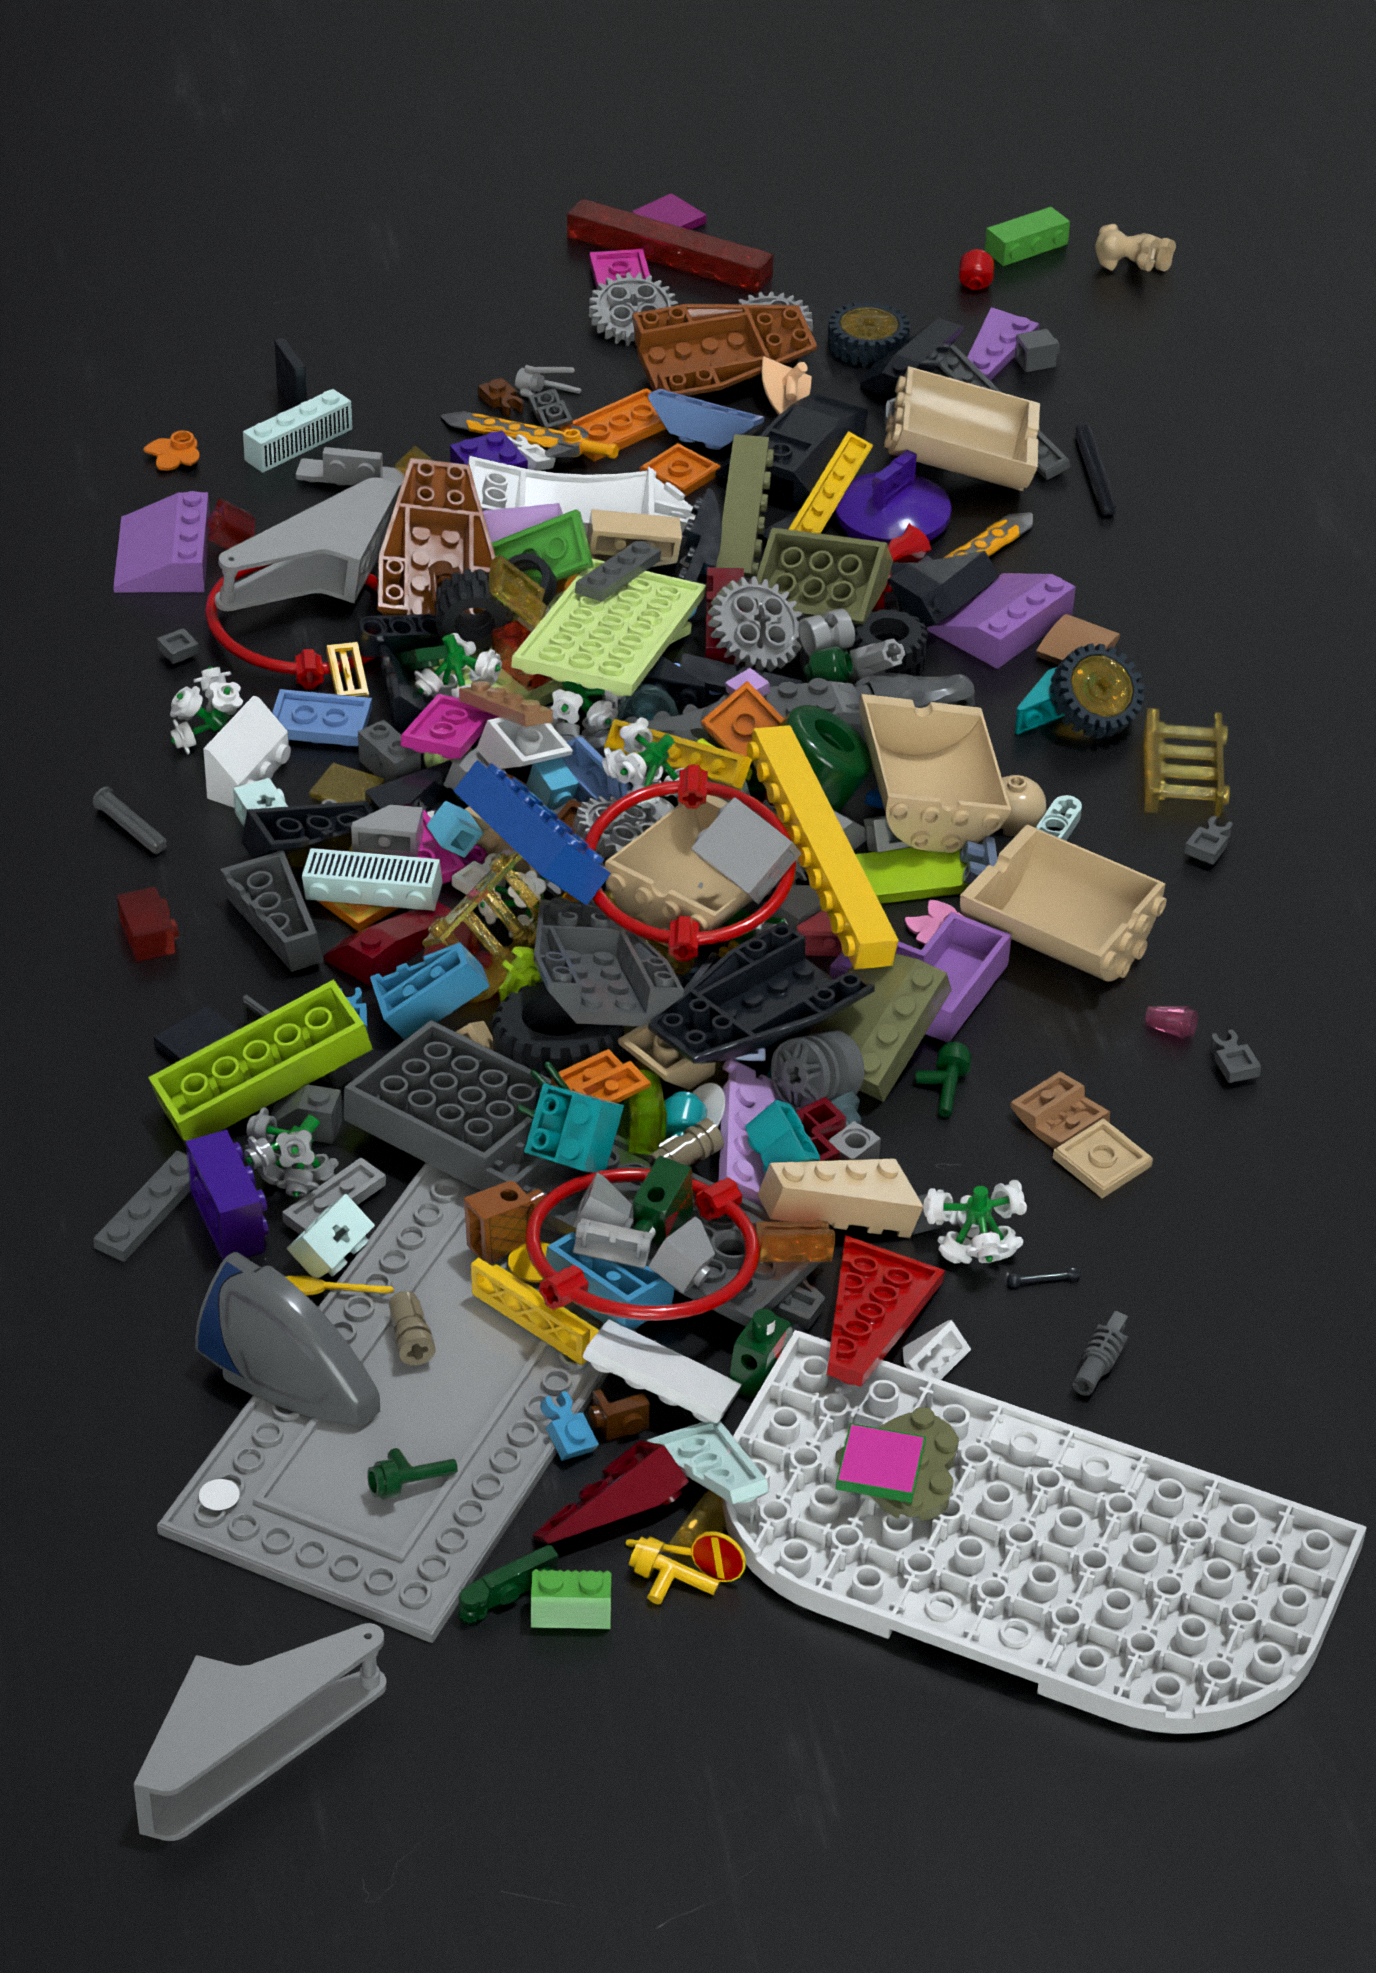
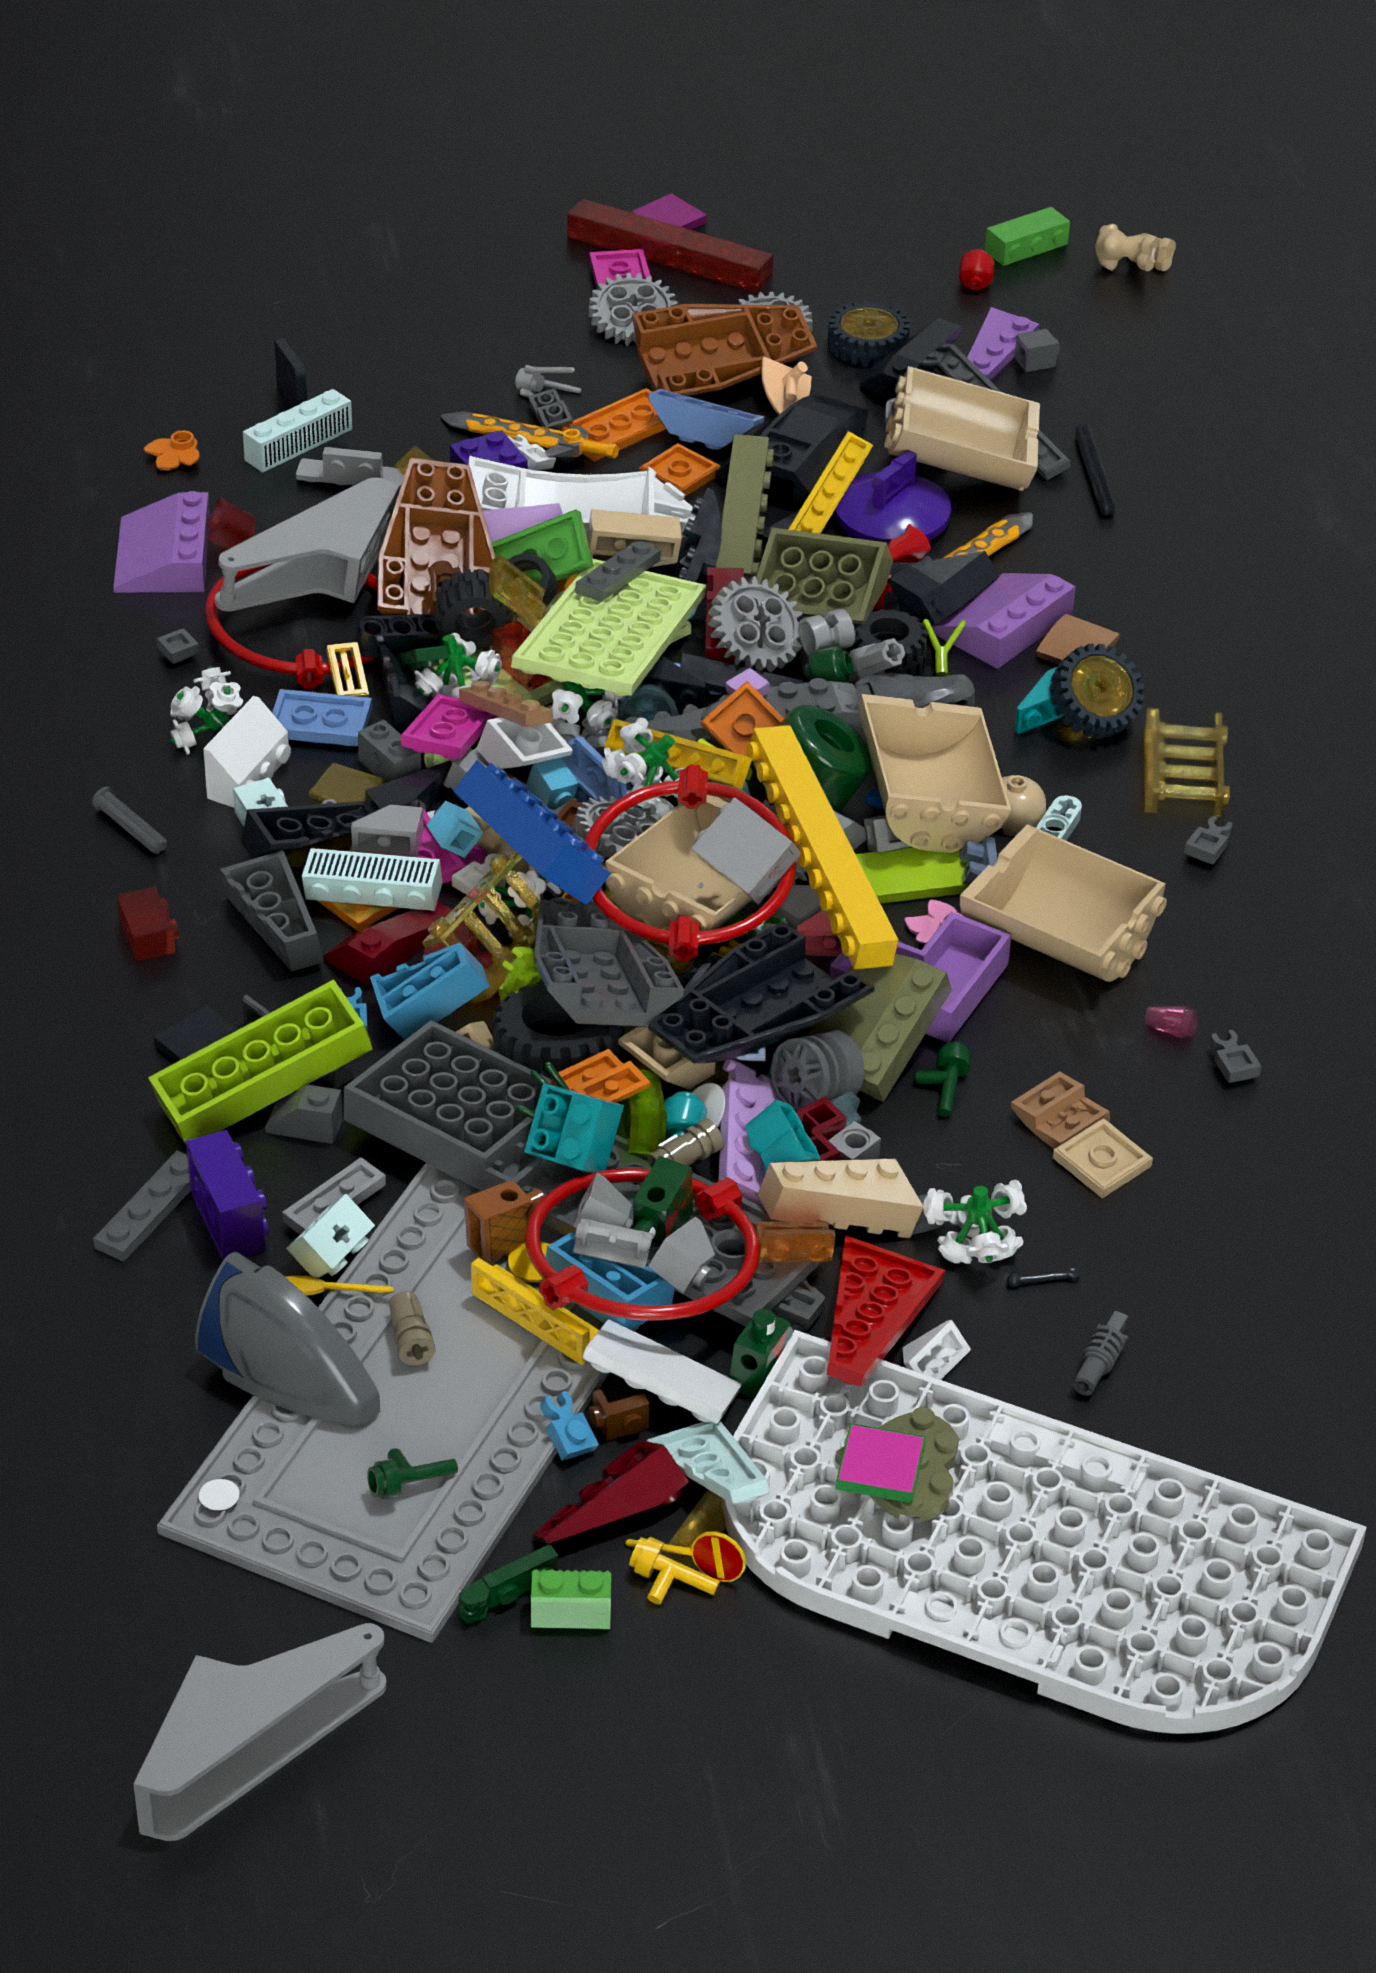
light grey plant [244,1108,339,1197] -> none
reddish brown plate [478,378,523,417] -> none
none -> lime plant [923,619,966,677]

